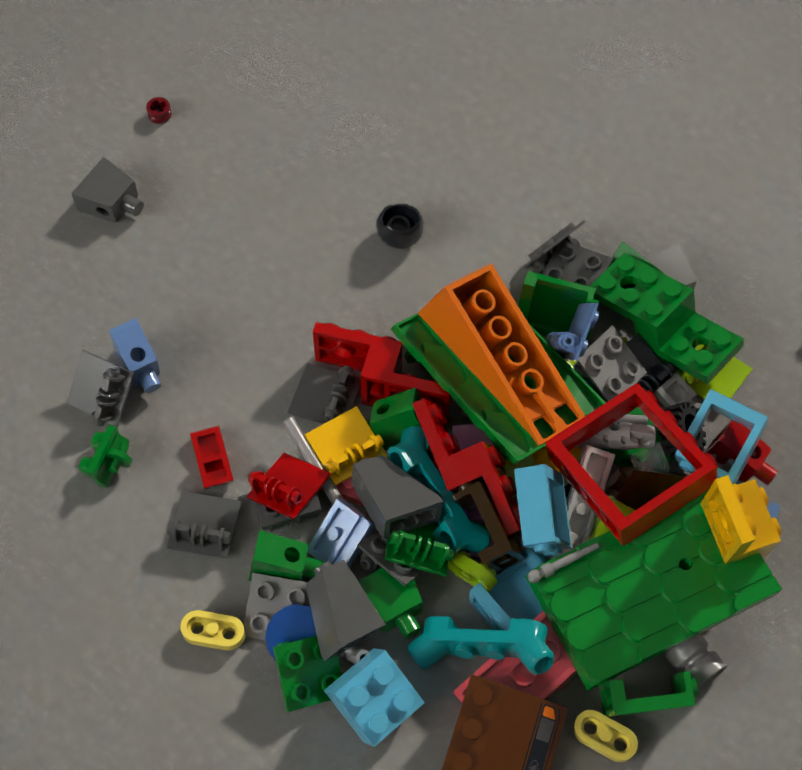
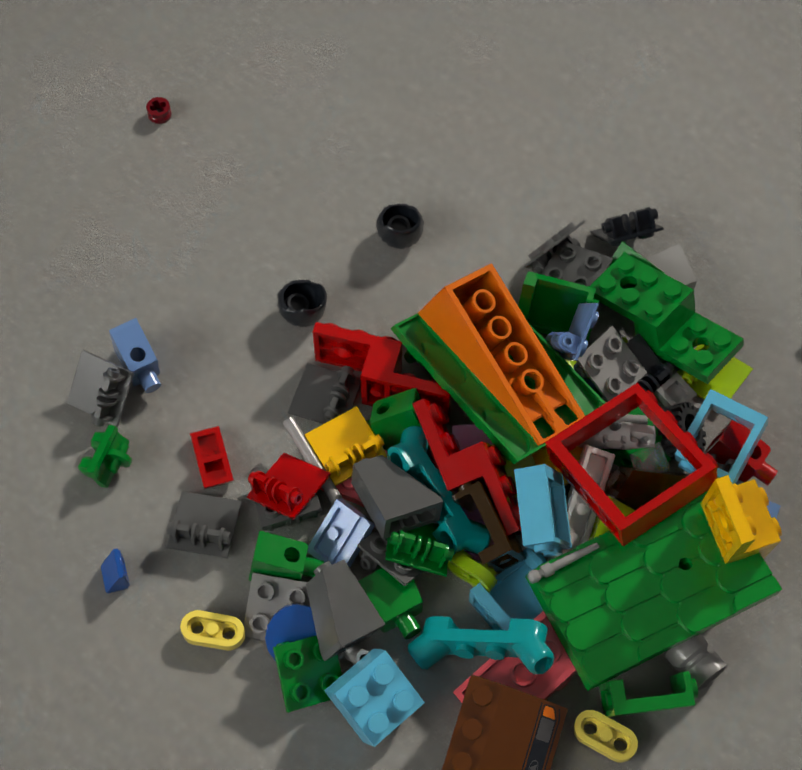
dark grey torso [71,157,144,223] -> none
none -> blue slope [101,548,130,593]
none -> black hair [277,280,327,327]
none -> black hinge [590,207,664,246]

